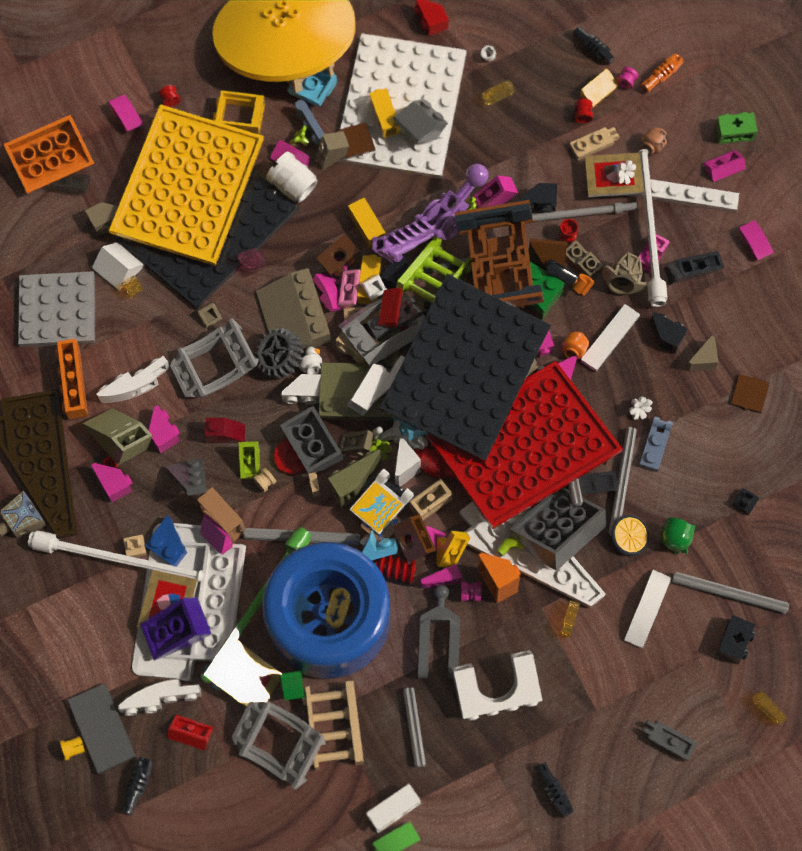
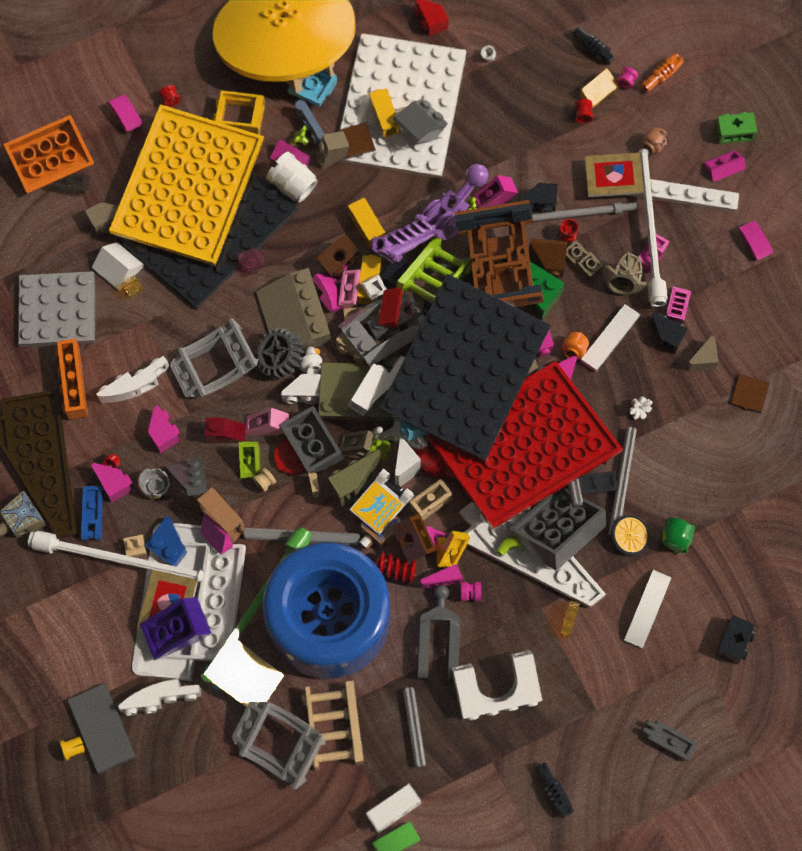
olive slope [82,408,153,465] -> none
black hinge [120,757,153,815] -> none
red slope [168,715,214,751] -> none
dark tan slope [196,302,222,328] -> none
green slope [280,671,305,700] -> none
clear yellow beam [325,588,350,628] -> none
medium azure slope [361,530,399,560] -> none
orange slope [478,553,521,603] -> none
clear yellow beam [481,81,515,105] -> none
piece [546,260,594,296] -> none
tan hinge [569,127,620,160] -> none
white plant [615,160,636,184] -> none
sand blue plate [639,416,673,472] -> none
black slope [664,251,724,285] -> none
light grey axle [672,572,789,614] -> none
black tile [732,488,760,515] -> none
clear yellow beam [752,691,787,727] -> none
none -> blue plate [81,486,103,540]
none -> light grey hair [137,468,170,499]
none -> bright pink slope [245,408,289,436]
none -> dark pink slope [666,286,691,324]

